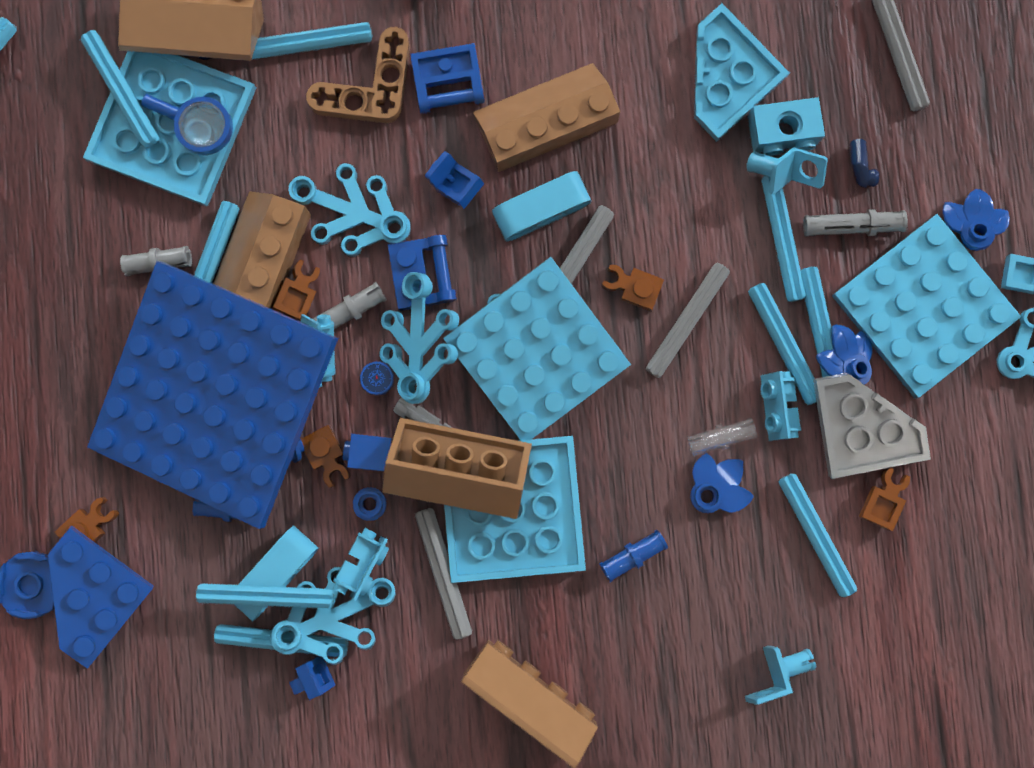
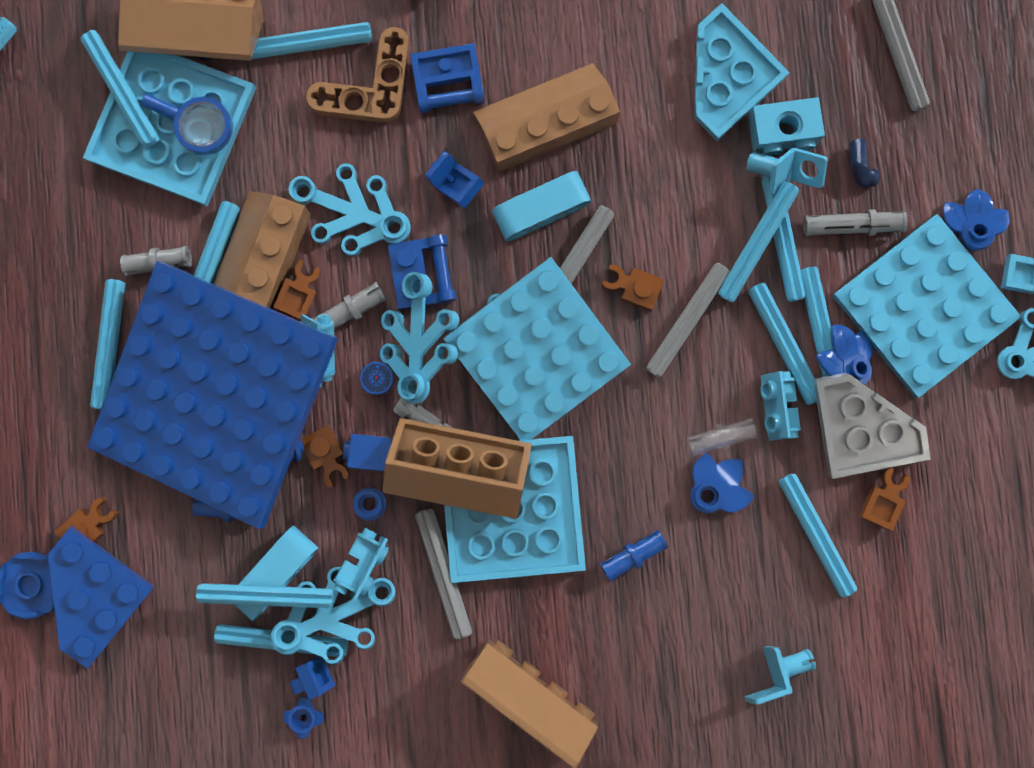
none -> medium azure axle [90,279,125,409]
none -> blue plate [283,697,324,739]
none -> medium azure axle [718,181,799,302]

